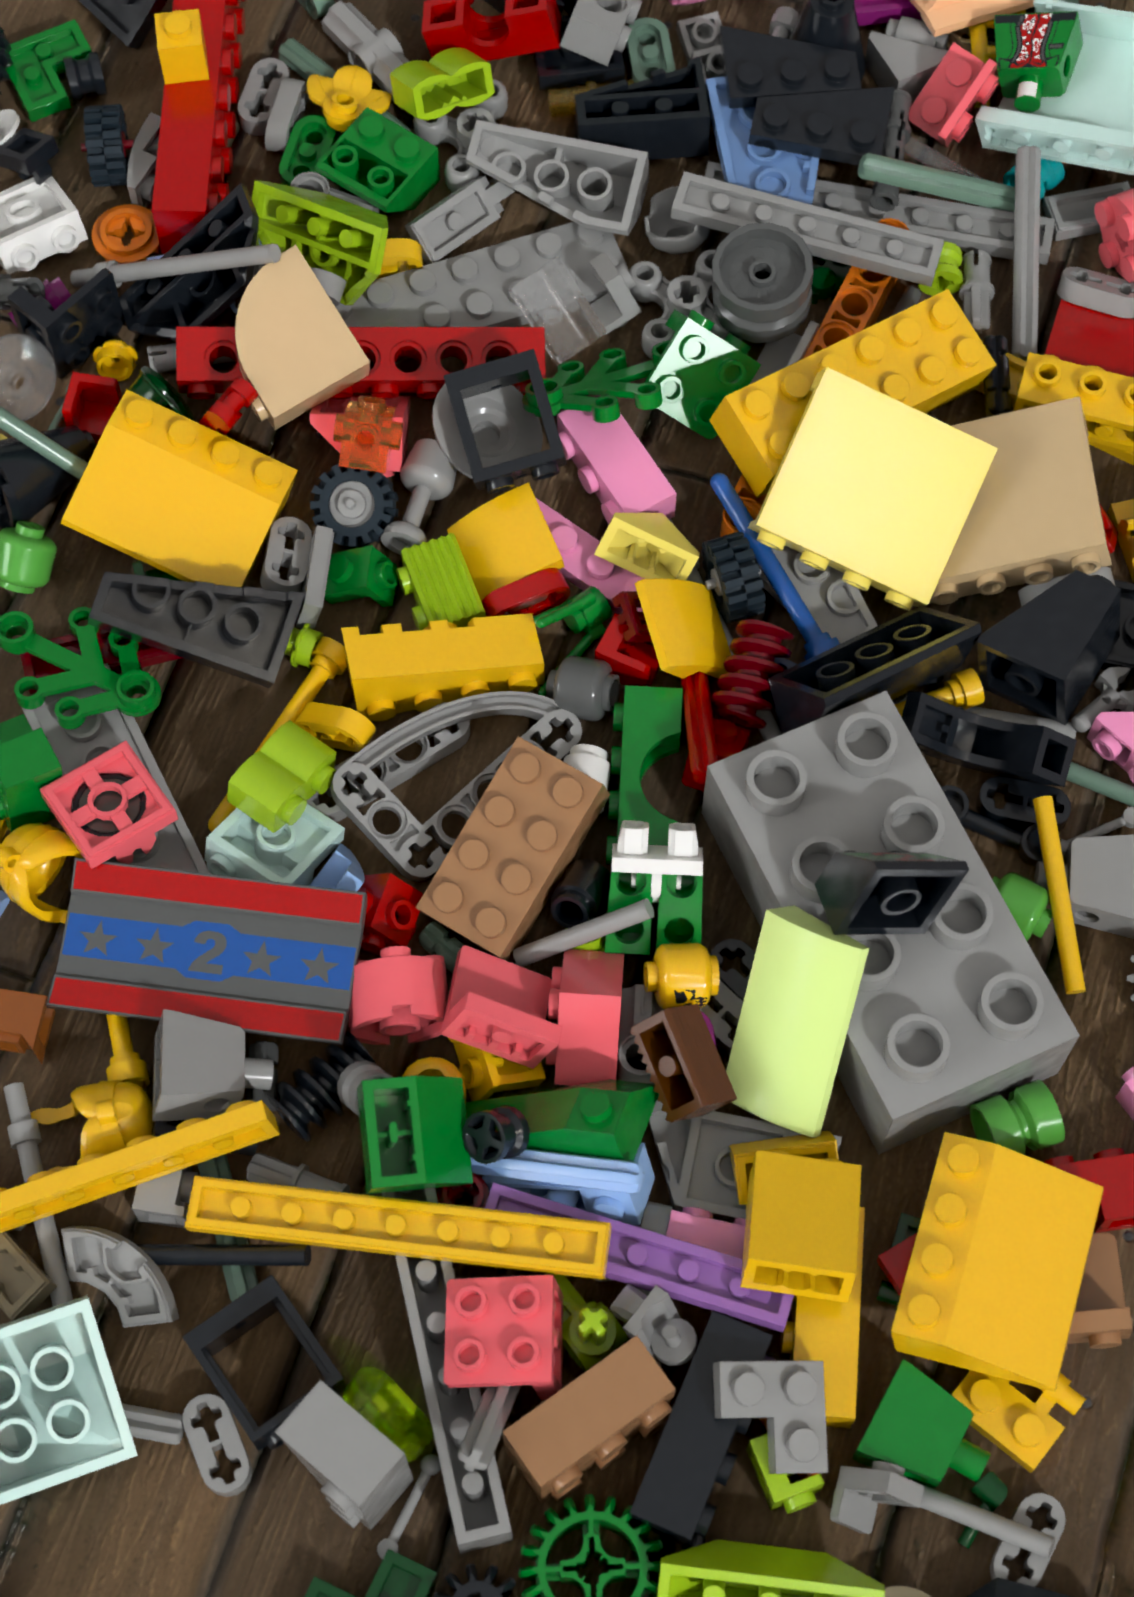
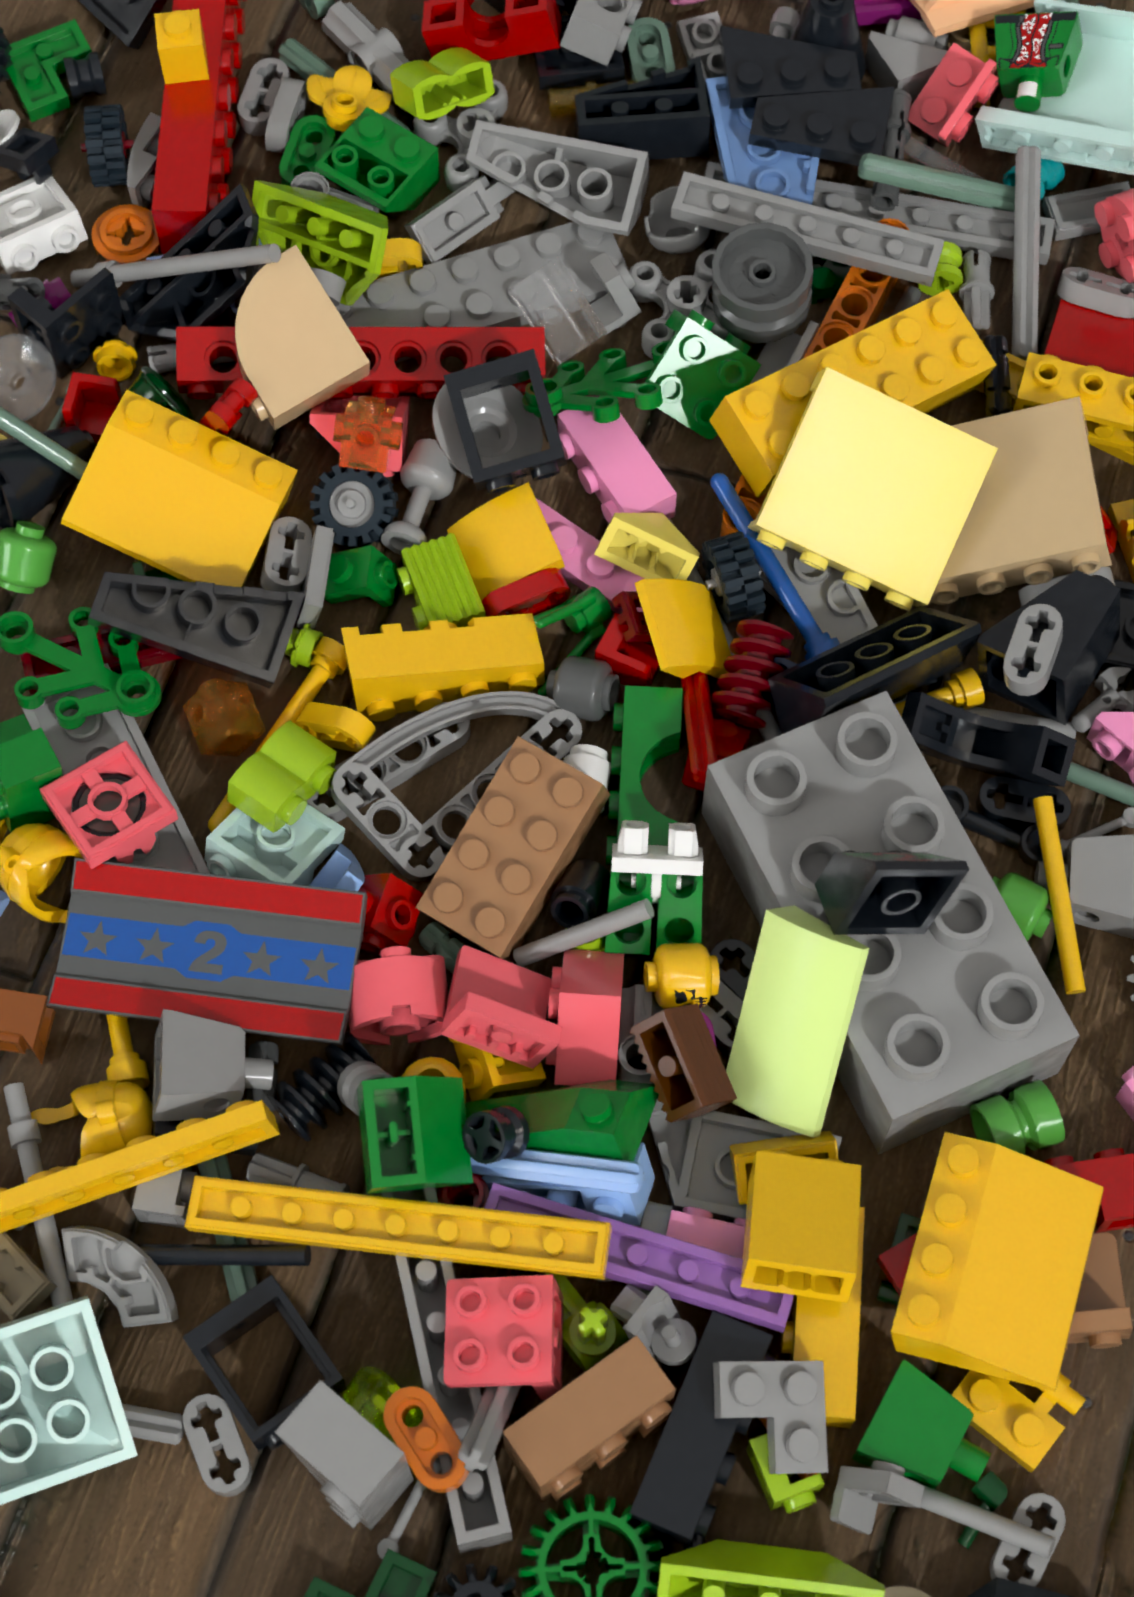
none -> clear orange brick [182,678,266,757]
none -> orange plate [383,1386,469,1493]
none -> light grey beam [1003,604,1063,696]

